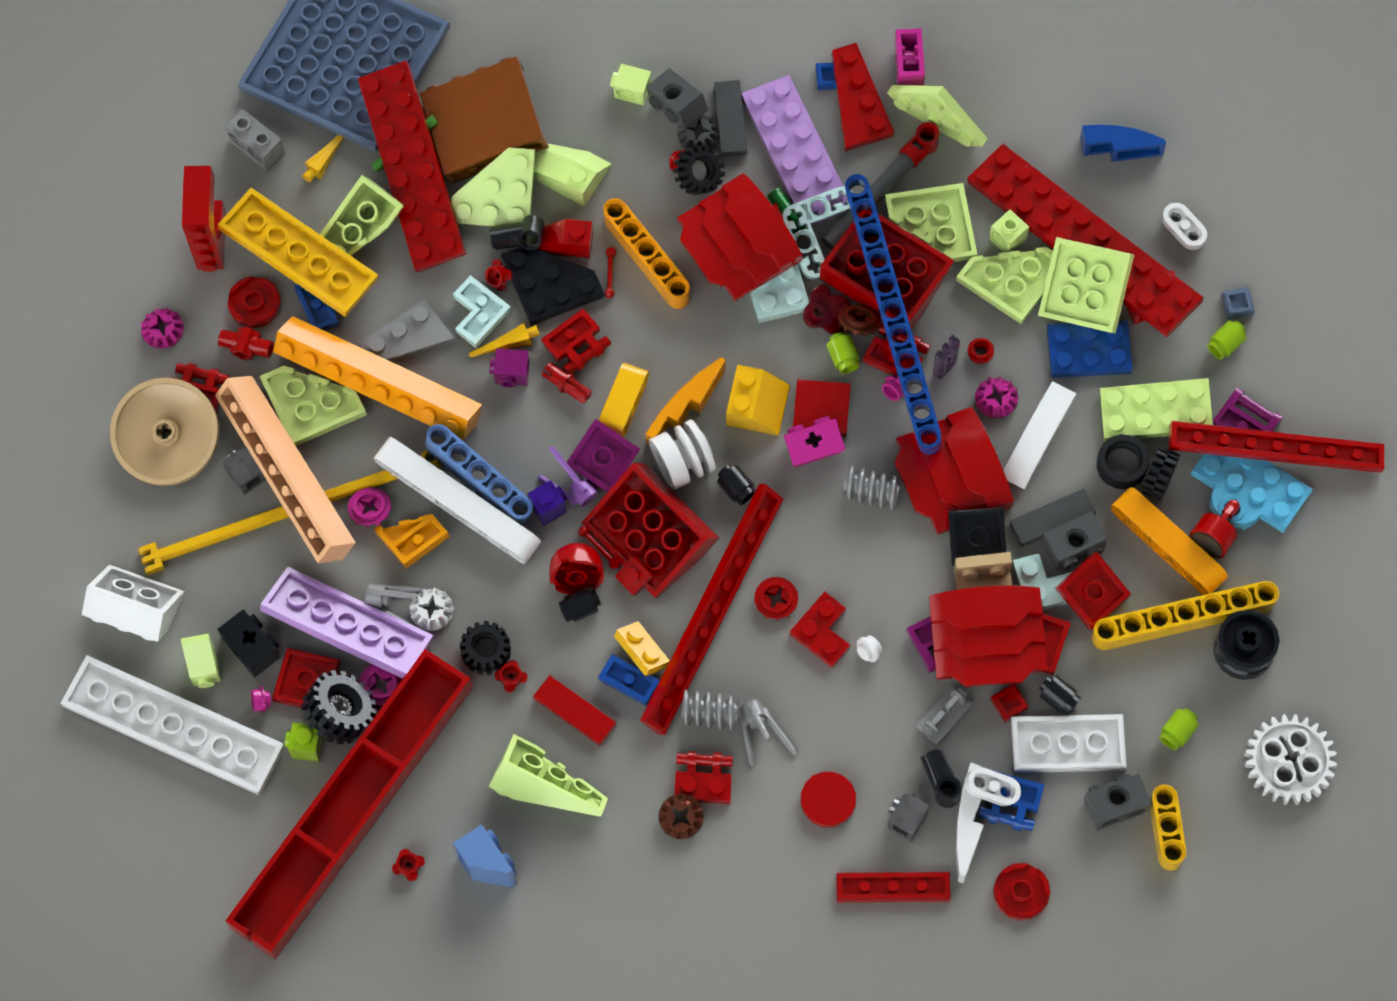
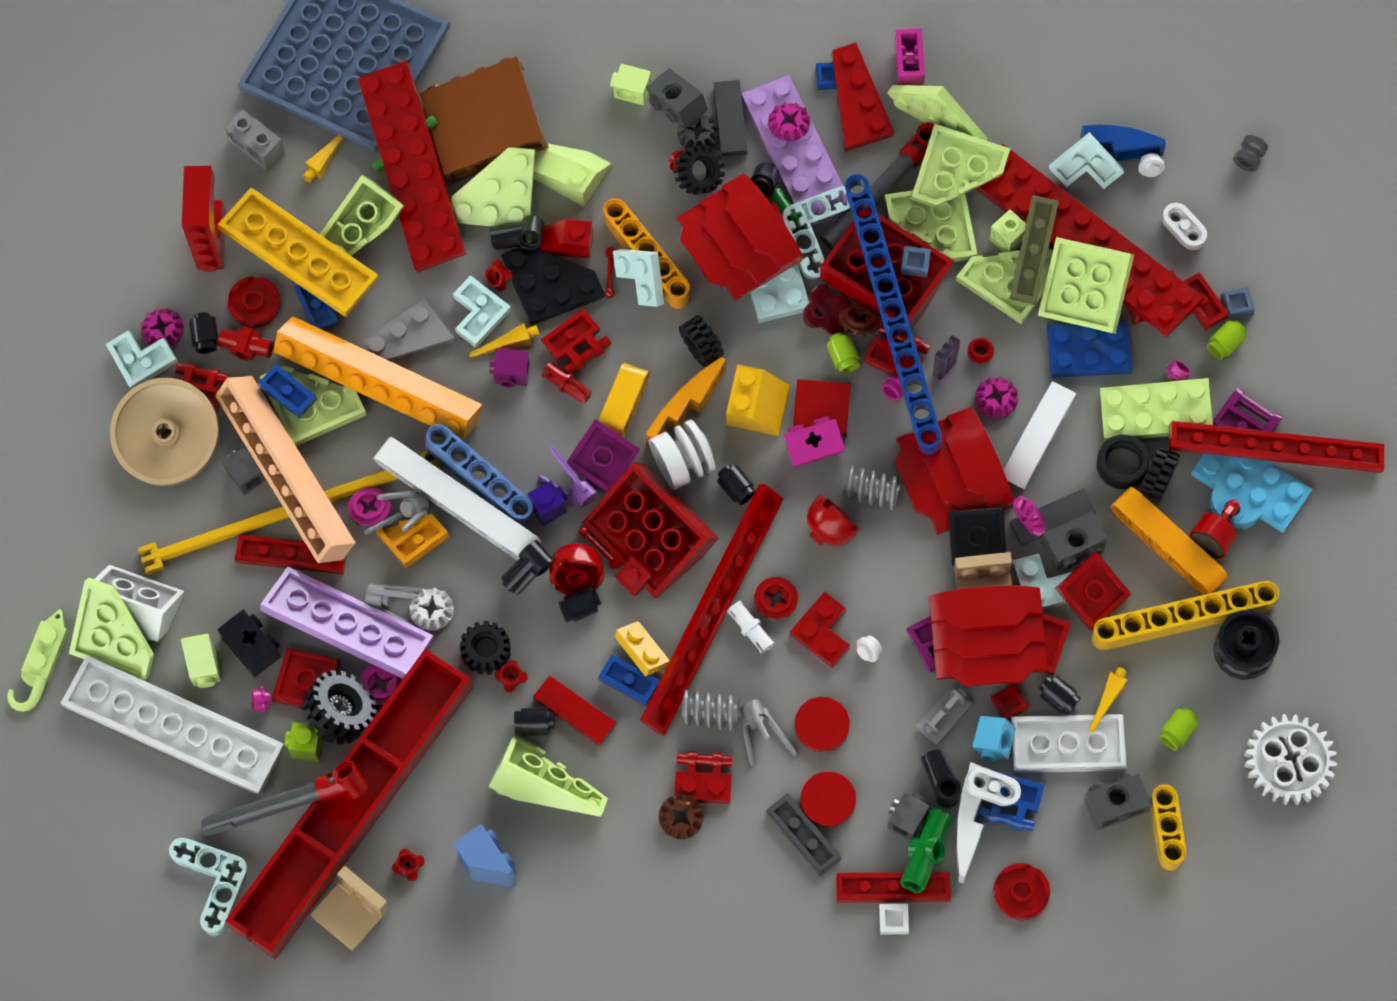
none -> yellowish green plate [7,609,69,712]
none -> yellowish green plate [69,578,154,681]
none -> light aqua plate [106,330,178,389]
none -> light aqua beam [169,838,249,936]
none -> black brick [189,312,218,354]
none -> dark grey piece [201,761,368,837]
none -> red tile [235,534,347,575]
none -> blue plate [258,364,317,419]
none -> tan bracket [311,866,390,951]
none -> light grey plant [364,489,429,535]
none -> black piece [501,540,554,595]
none -> black brick [514,707,555,736]
none -> light aqua plate [613,249,664,307]
none -> black tyre [679,315,724,367]
none -> white pin [727,601,775,654]
none -> black brick [750,162,780,197]
none -> dark grey tile [766,793,841,877]
none -> dark pink gear [768,101,810,141]
none -> red tile [794,697,850,752]
none -> red cylinder [806,494,861,546]
none -> white plate [879,904,909,935]
none -> green piece [900,808,952,893]
none -> sand blue tile [901,246,931,277]
none -> yellowish green plate [910,124,1010,208]
none -> medium azure brick [972,716,1016,762]
none -> olive plate [1009,195,1059,305]
none -> dark pink gear [1013,496,1045,536]
none -> light aqua plate [1049,132,1124,189]
none -> yellow piece [1089,667,1128,733]
none -> white plate [1138,153,1165,177]
none -> dark pink plate [1166,360,1191,381]
none -> red plate [1183,272,1229,331]
none -> dark grey wheel [1233,135,1268,172]

